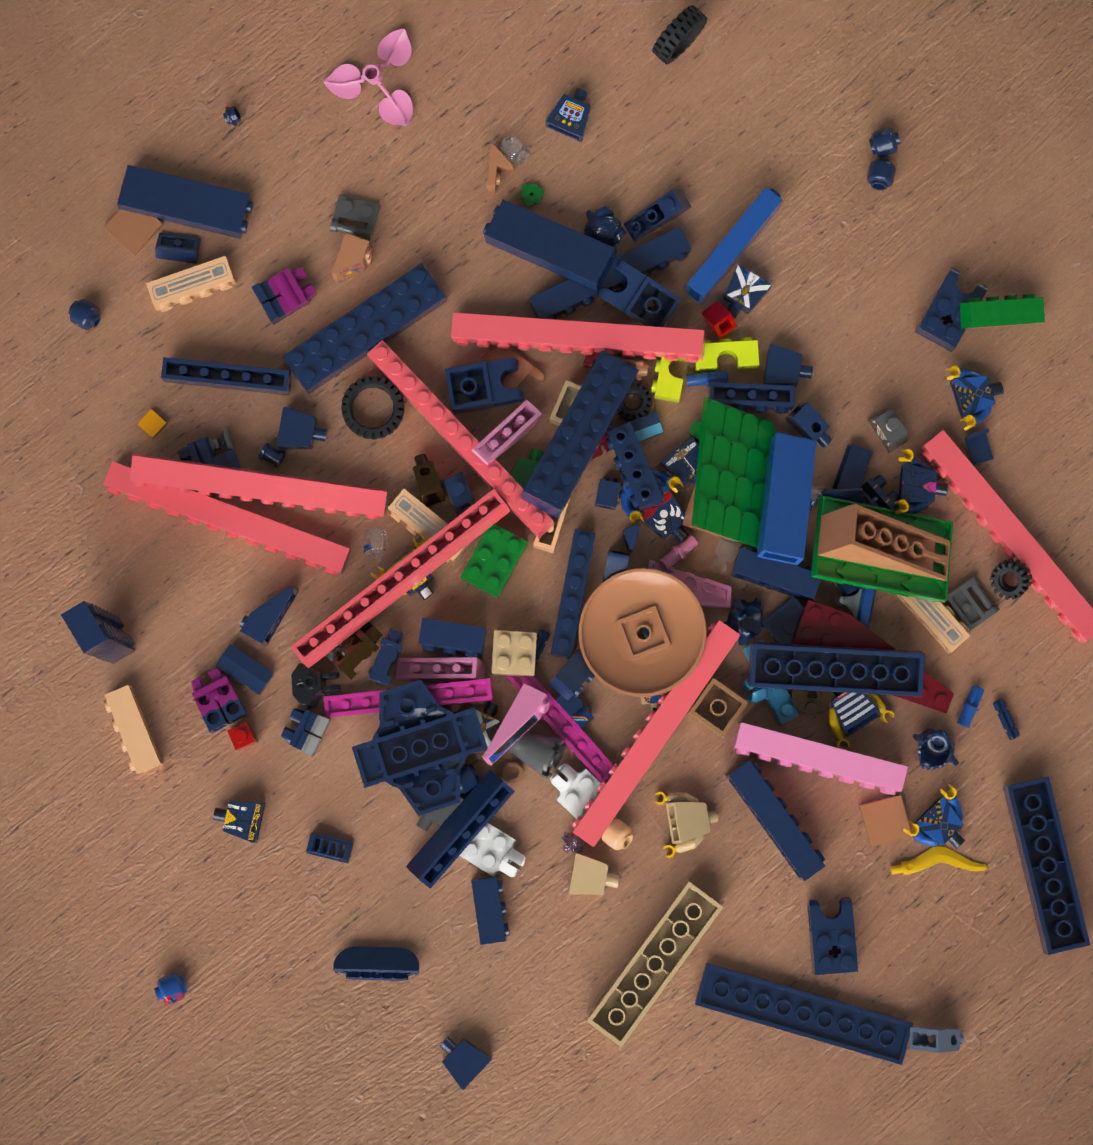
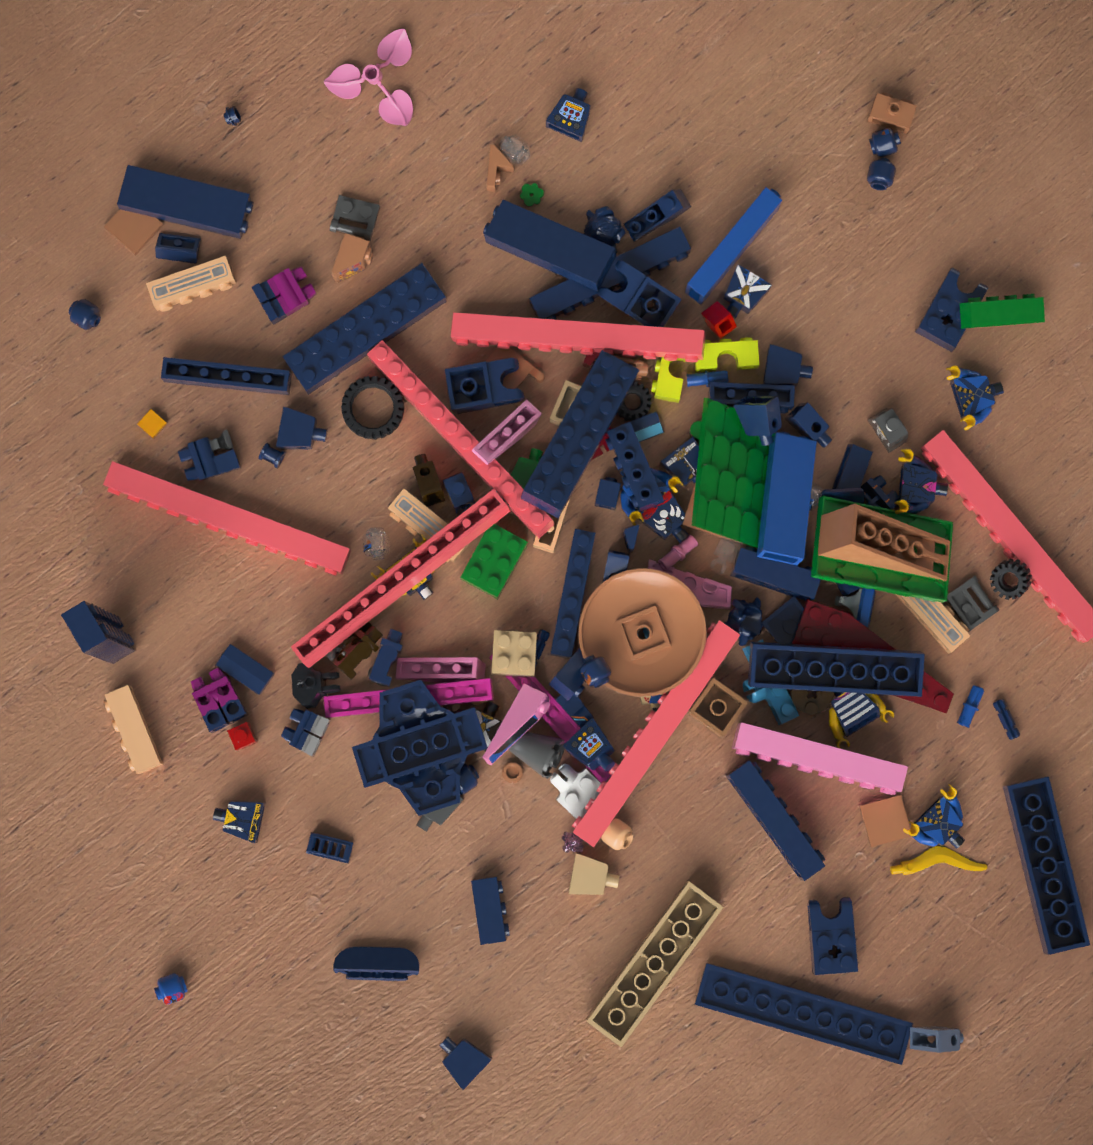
coral brick [129,453,387,520] -> none
dark blue slope [239,587,298,647] -> none
dark blue brick [406,770,515,889] -> none
dark blue brick [418,618,487,658] -> none
white plate [459,823,526,877] -> none
black tyre [652,5,708,65] -> none
tan torso [655,792,718,858] -> none
dark blue hair [913,728,959,770] -> none
dark blue bracket [964,429,993,465] -> none
none -> dark blue torso [563,718,615,771]
none -> dark blue head [580,655,611,688]
none -> dark blue torso [734,396,782,446]
none -> nougat brick [867,93,917,134]

